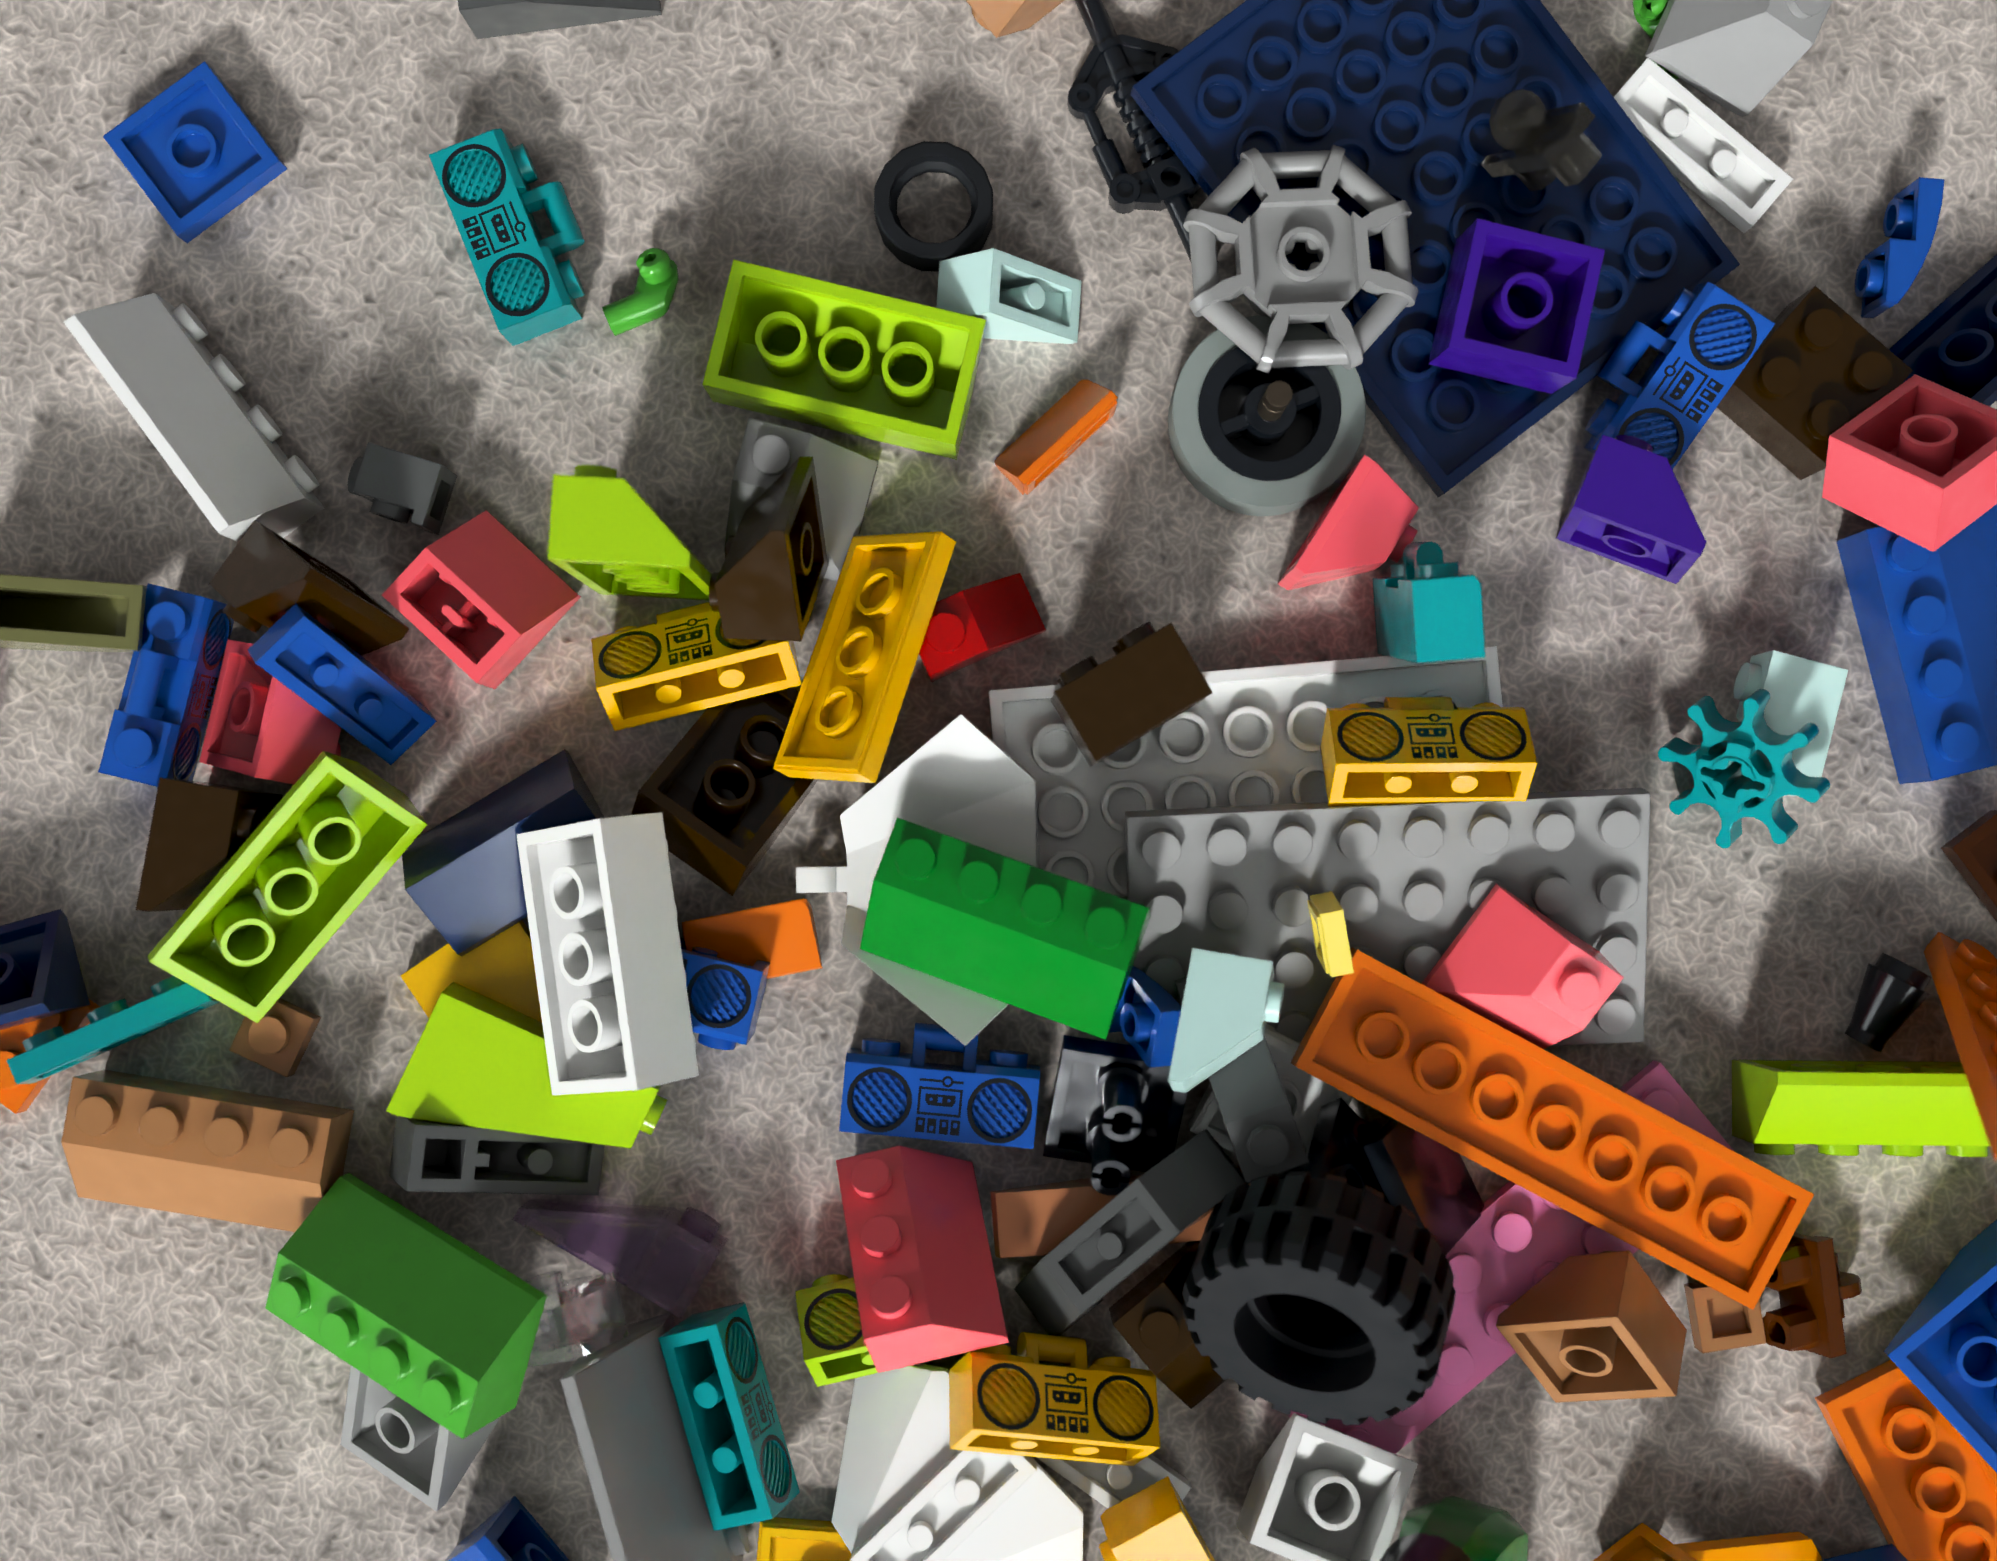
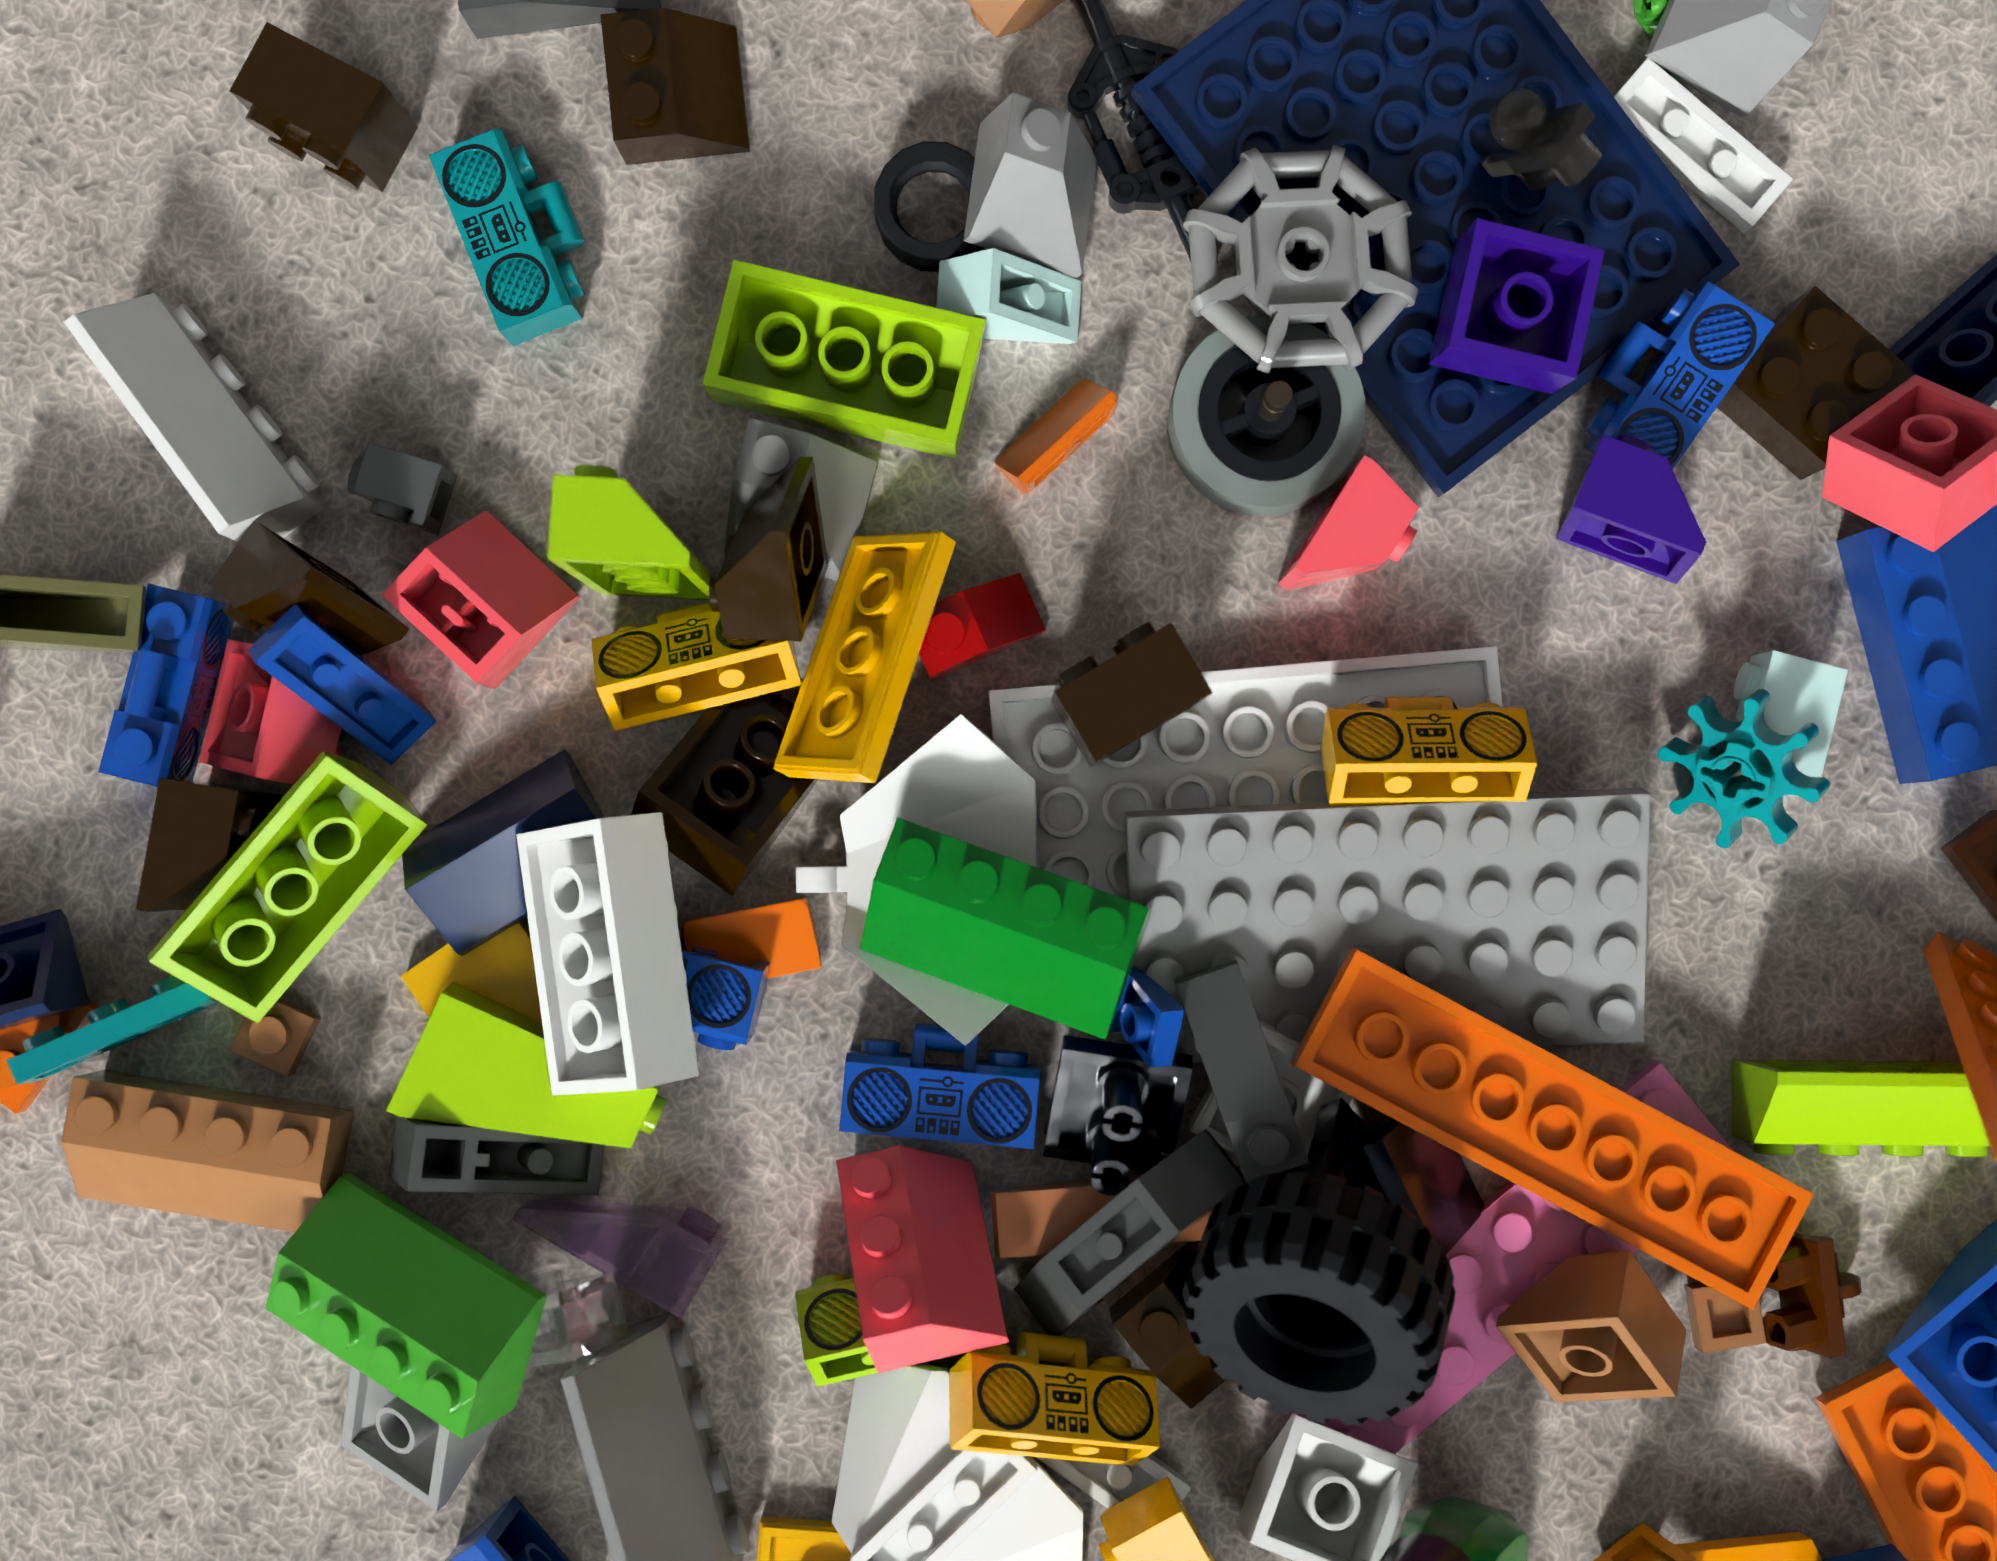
blue plate [103,61,288,243] -> none
bright green arm [602,248,679,336] -> none
teal piece [658,1302,800,1531] -> none
light aqua slope [1168,948,1285,1093] -> none
light yellow tile [1307,891,1354,977] -> none
teal piece [1372,542,1485,663] -> none
coral slope [1421,883,1624,1049] -> none
black cone [1845,952,1932,1052] -> none
blue slope [1854,177,1945,318] -> none
none -> dark brown brick [229,22,418,192]
none -> dark brown slope [600,8,750,165]
none -> light grey slope [963,92,1097,278]

